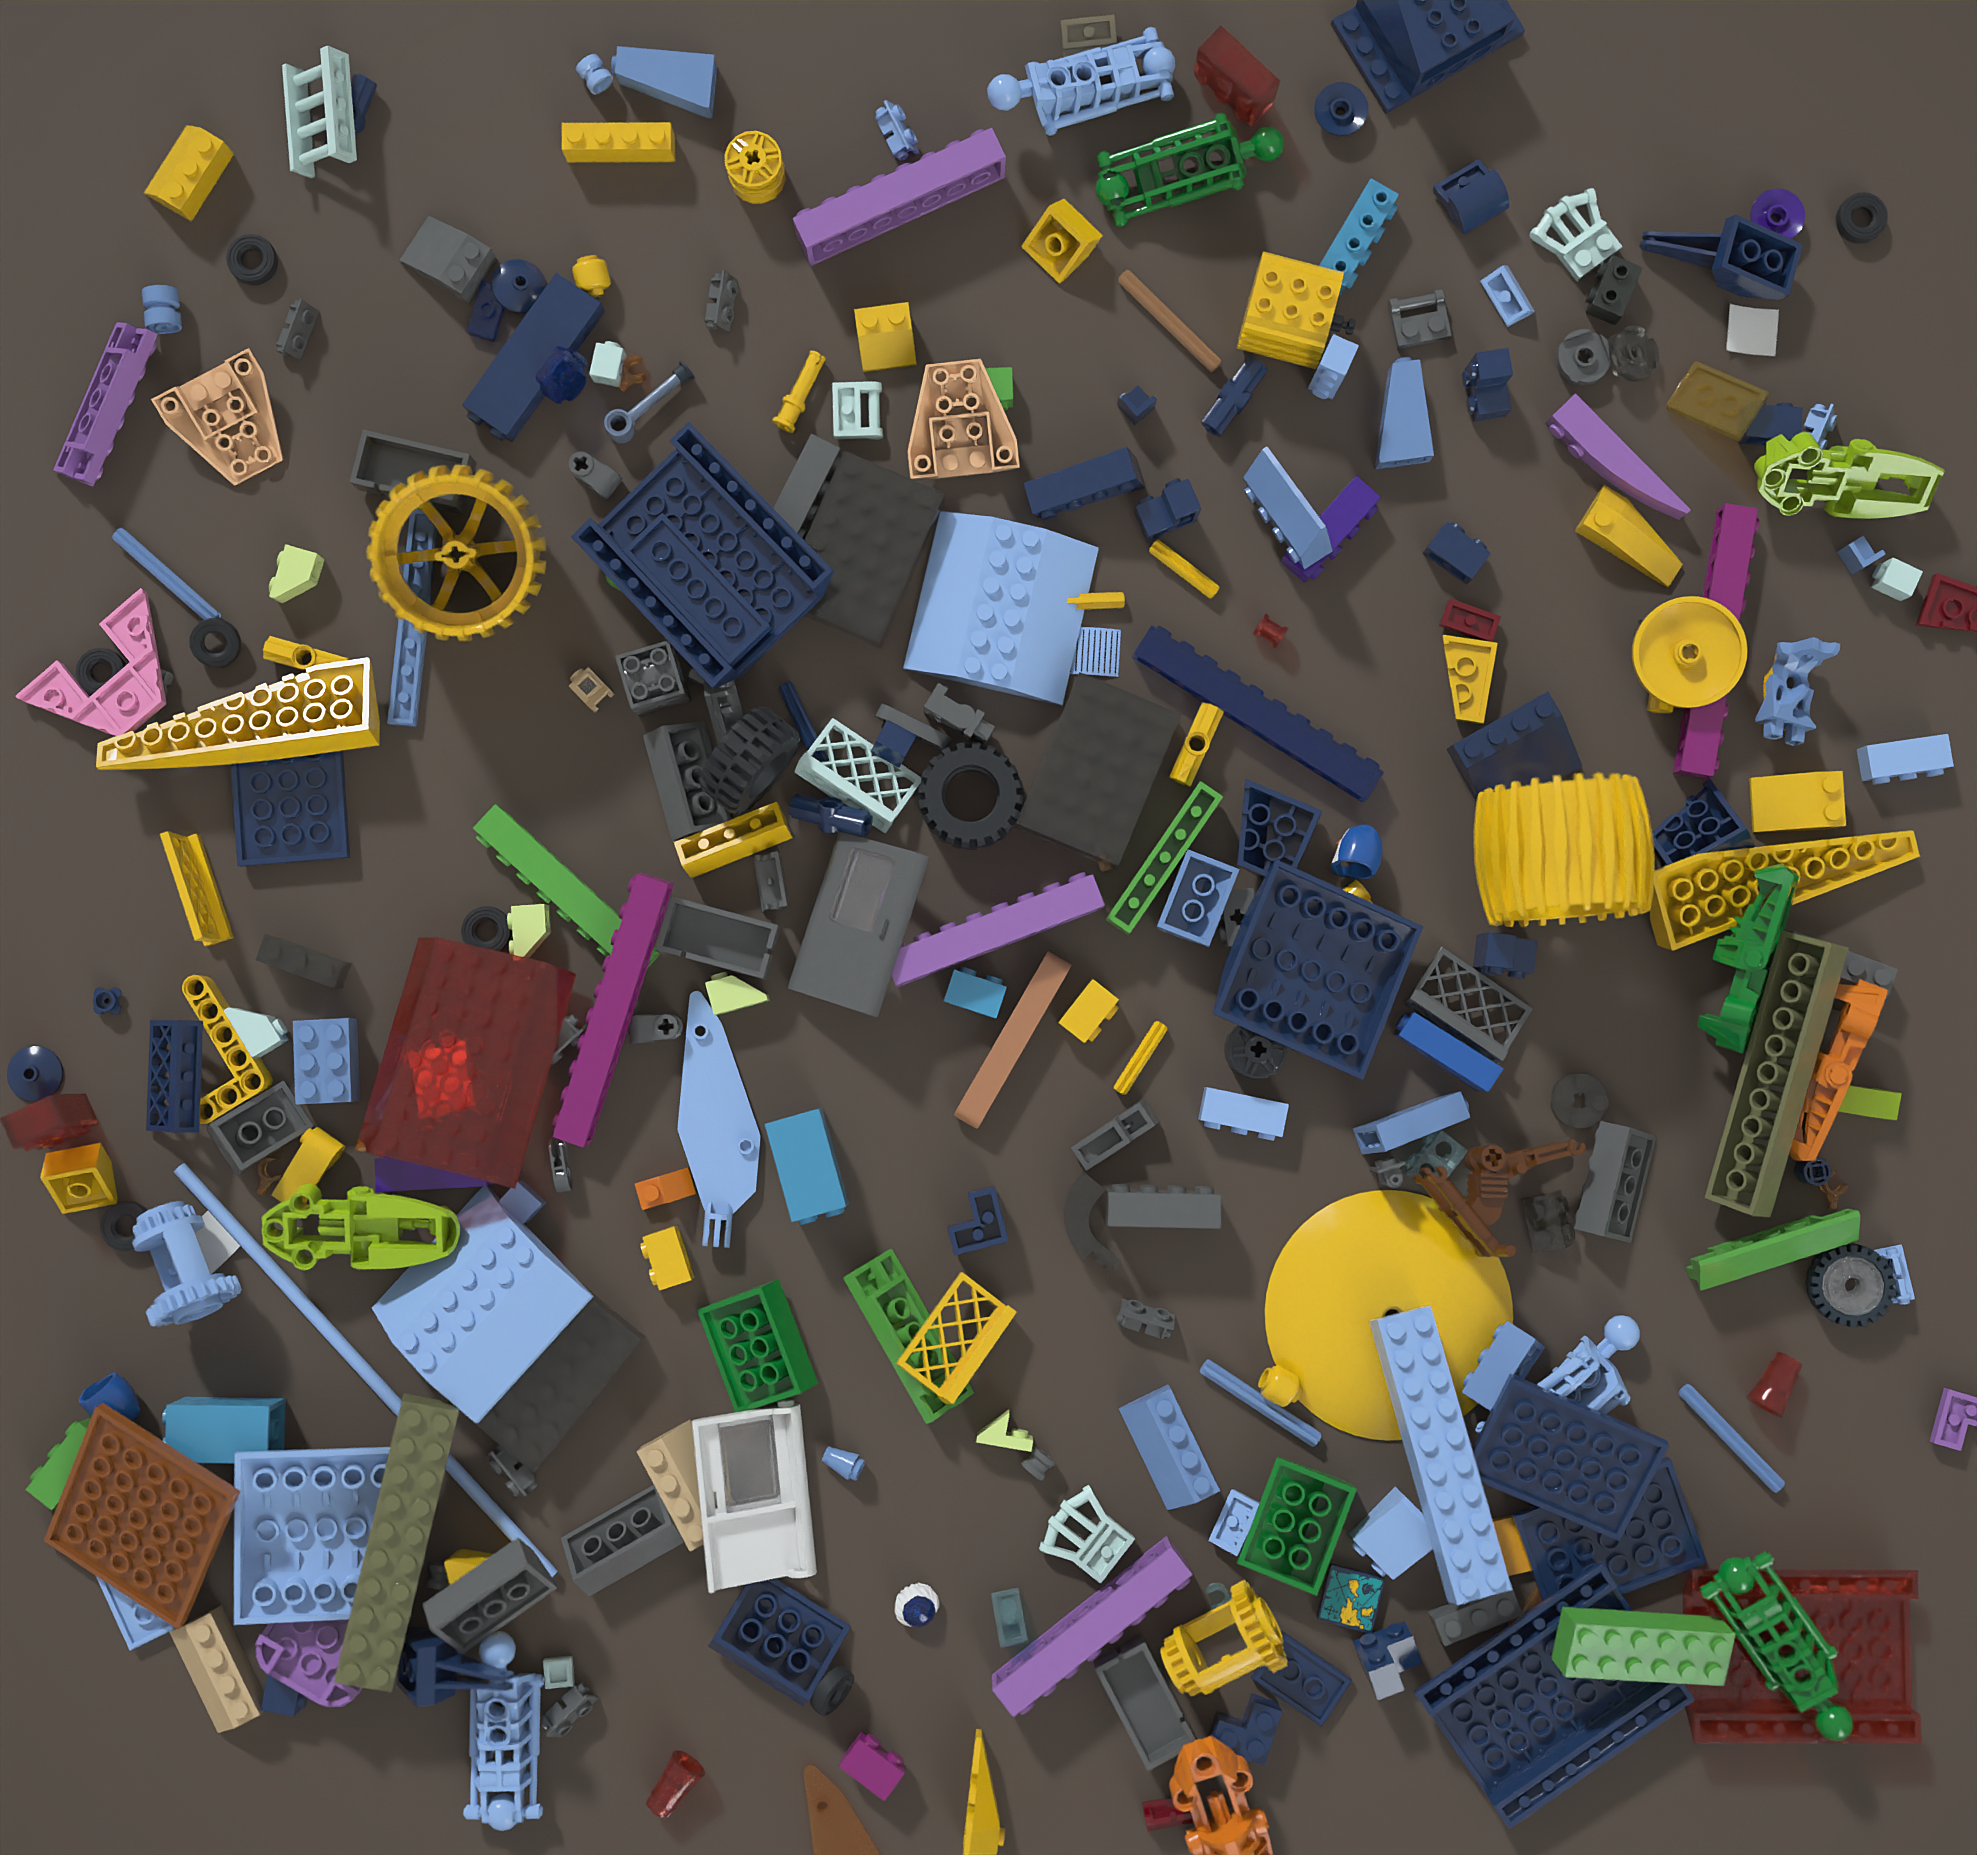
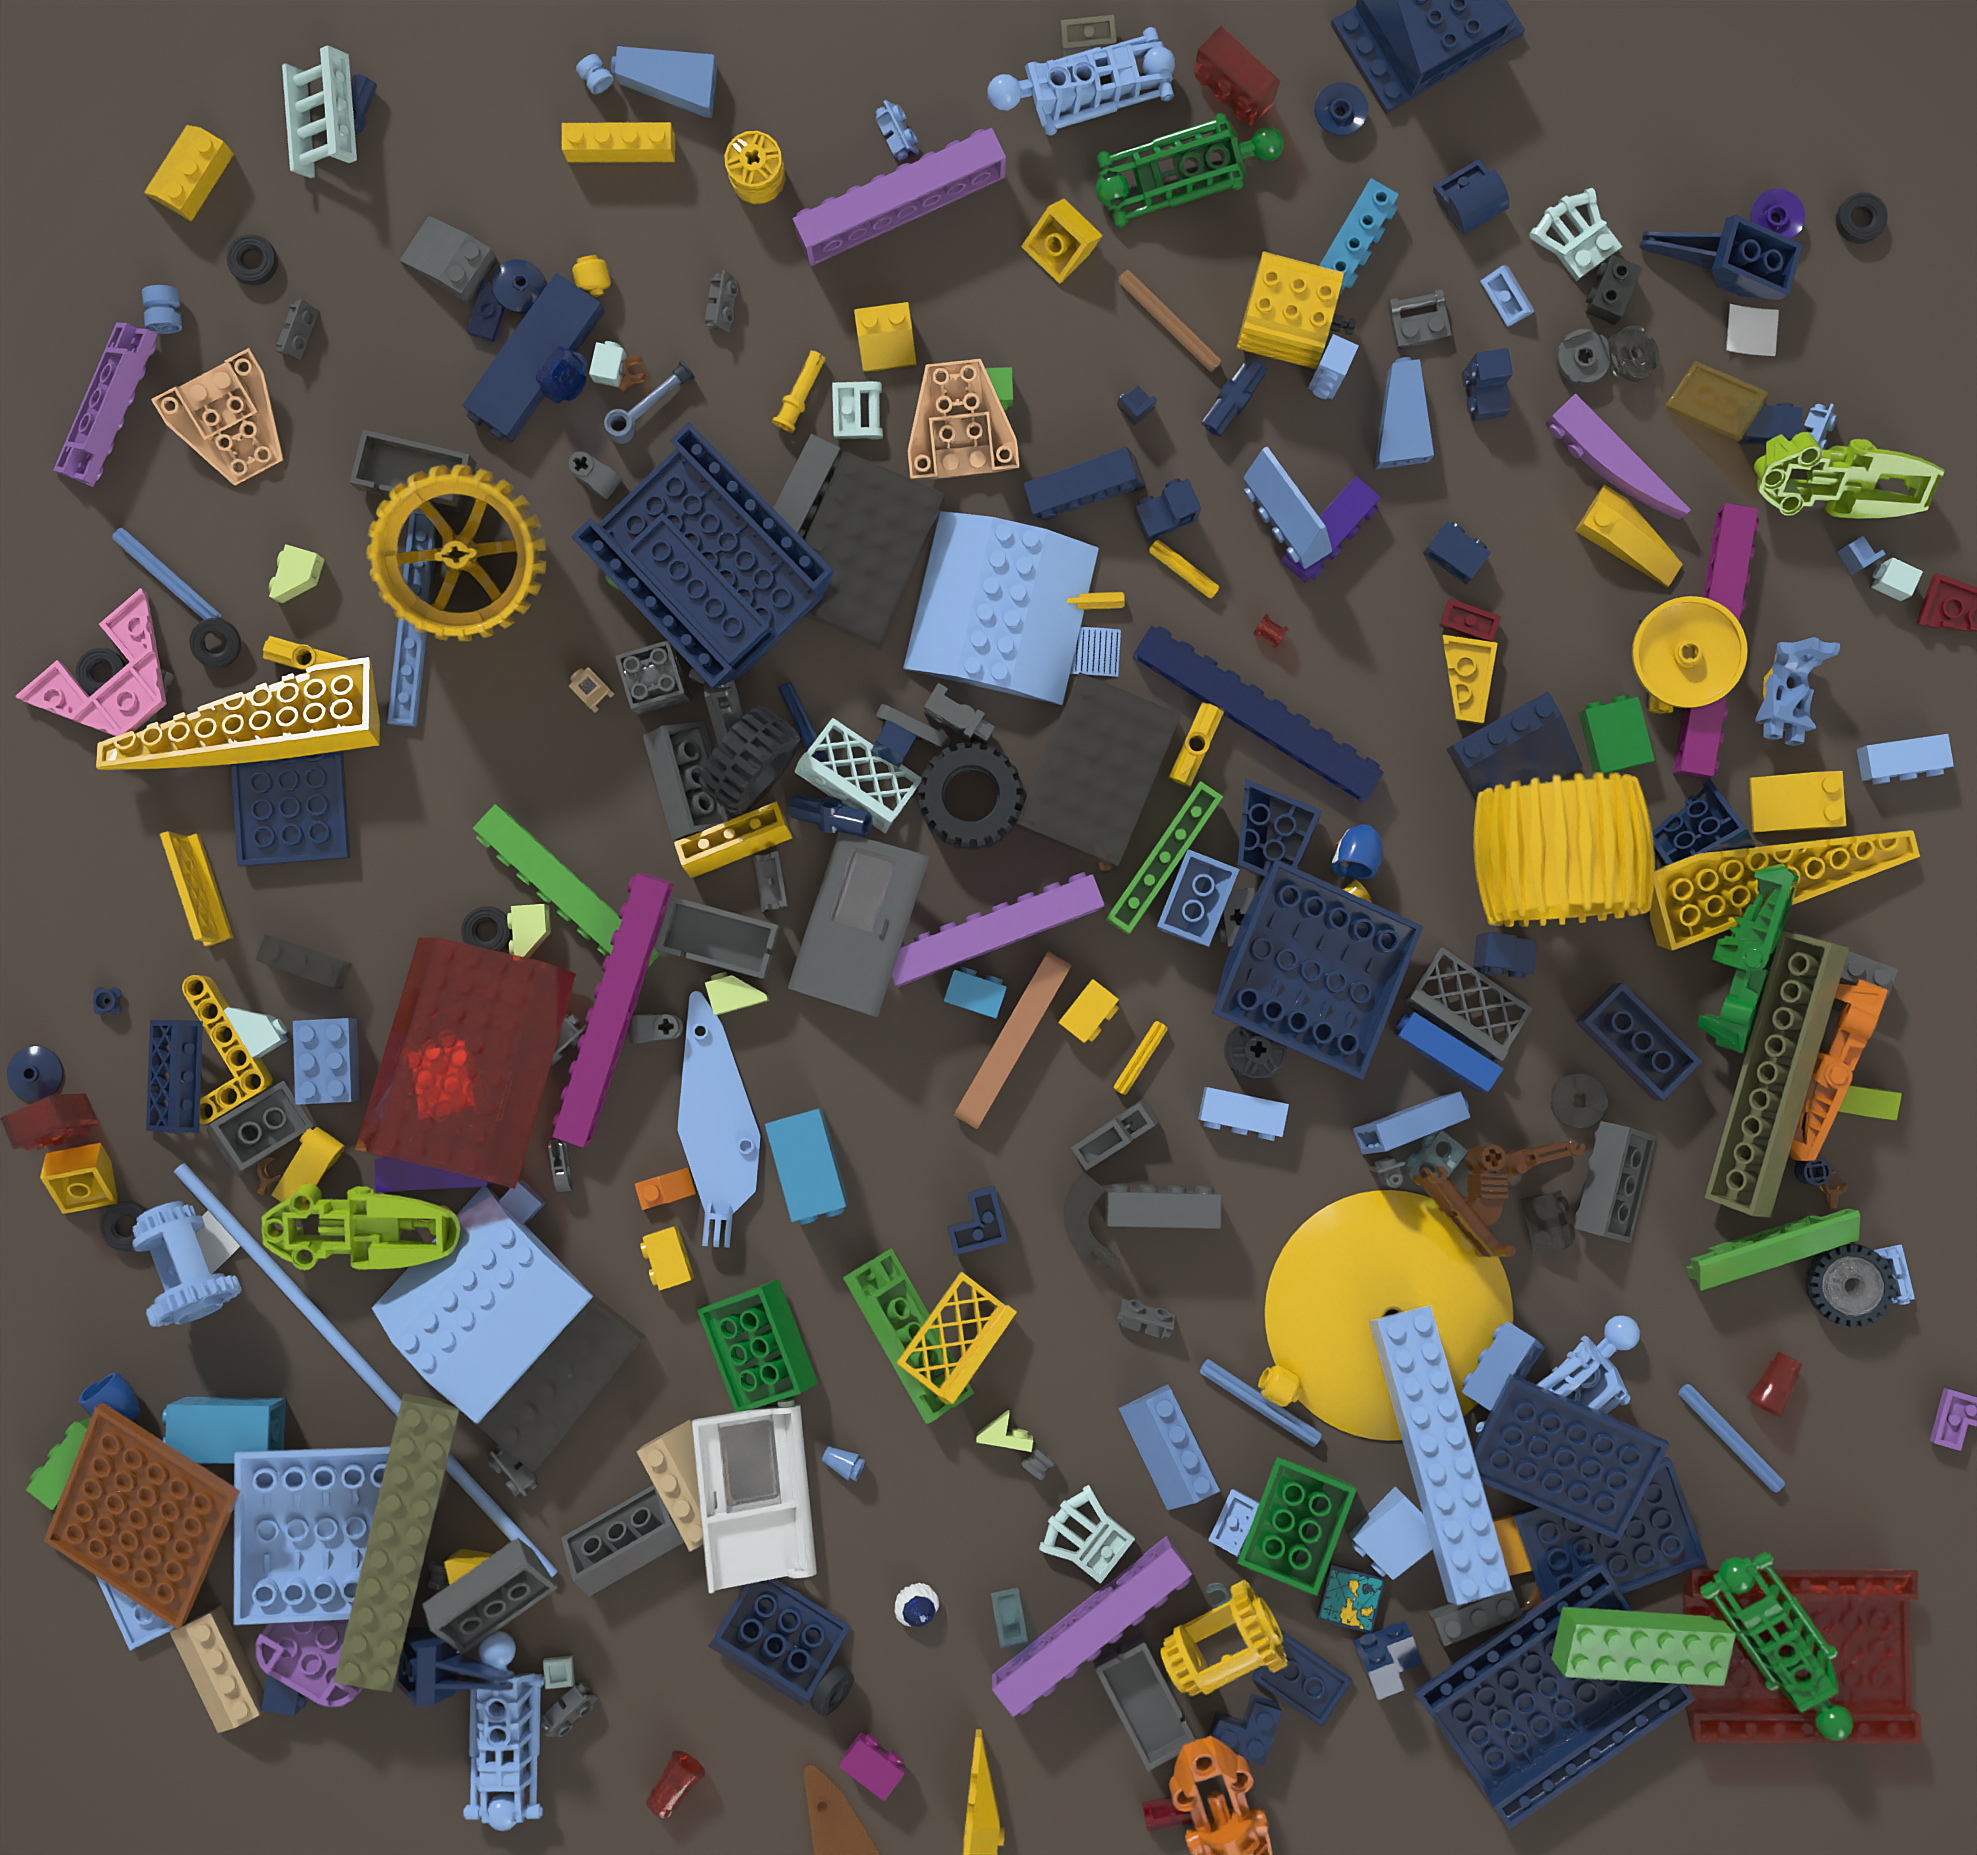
none -> dark blue brick [1575,982,1702,1101]
none -> green brick [1578,694,1655,774]

